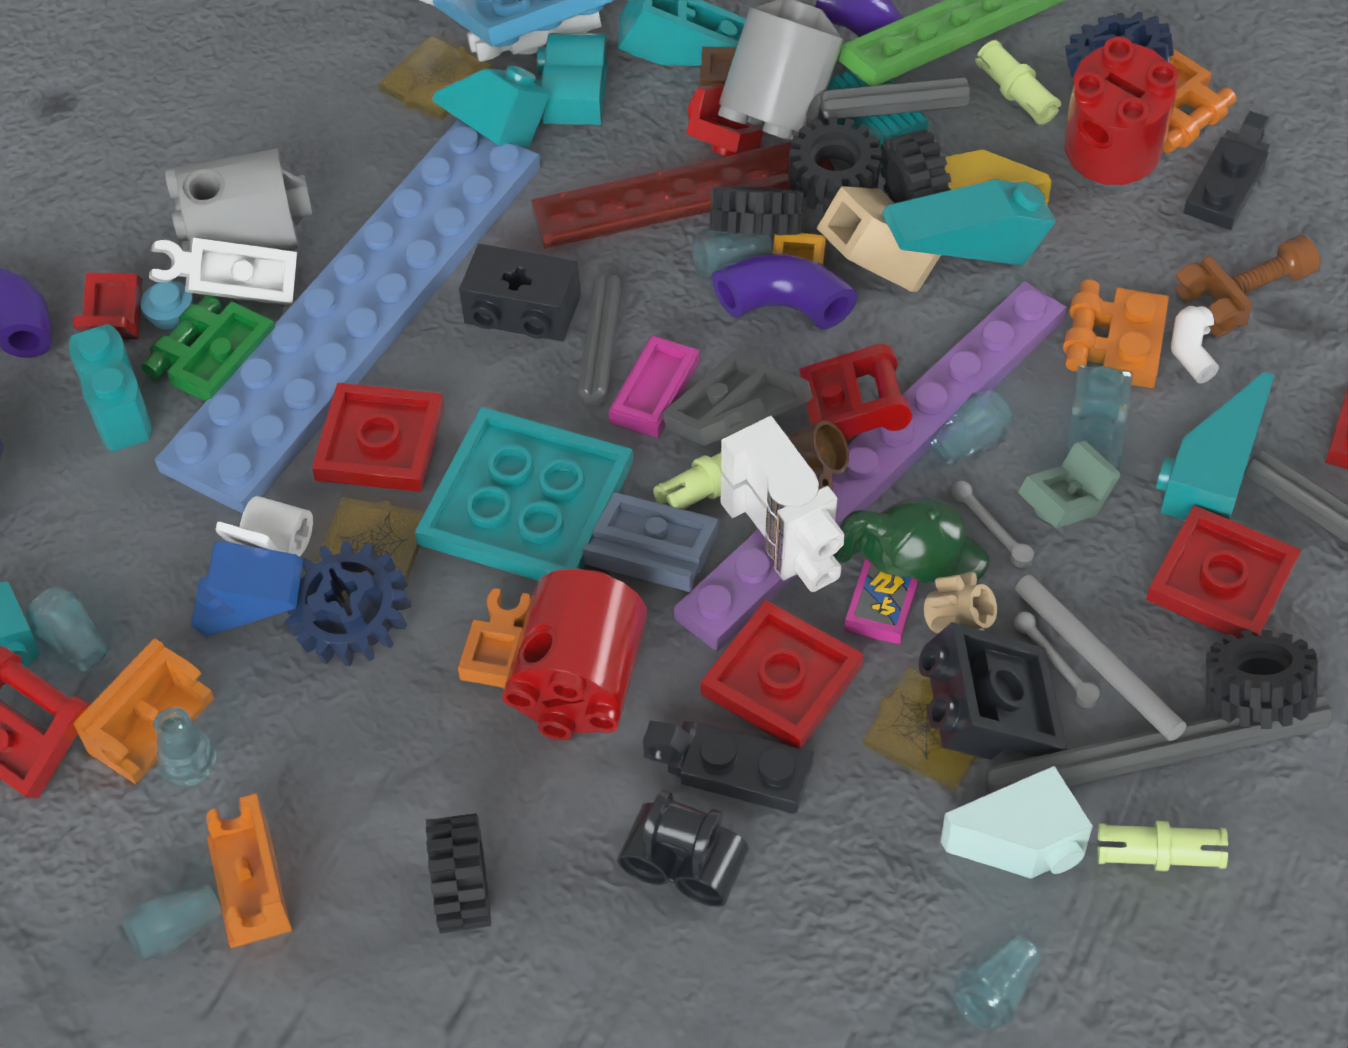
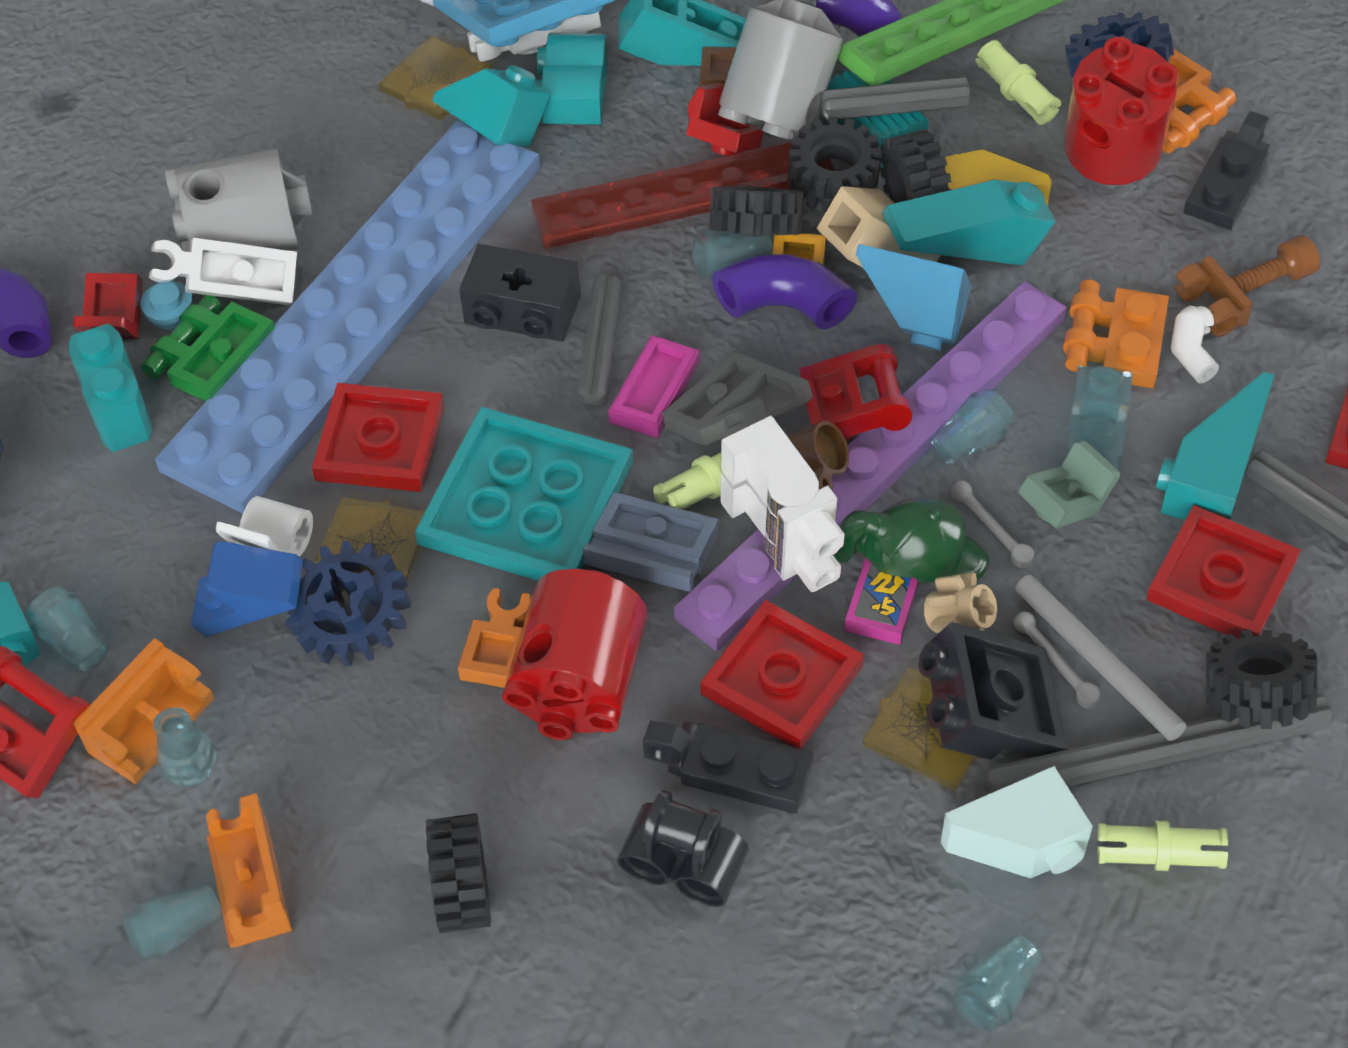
none -> dark azure slope [856,244,972,351]

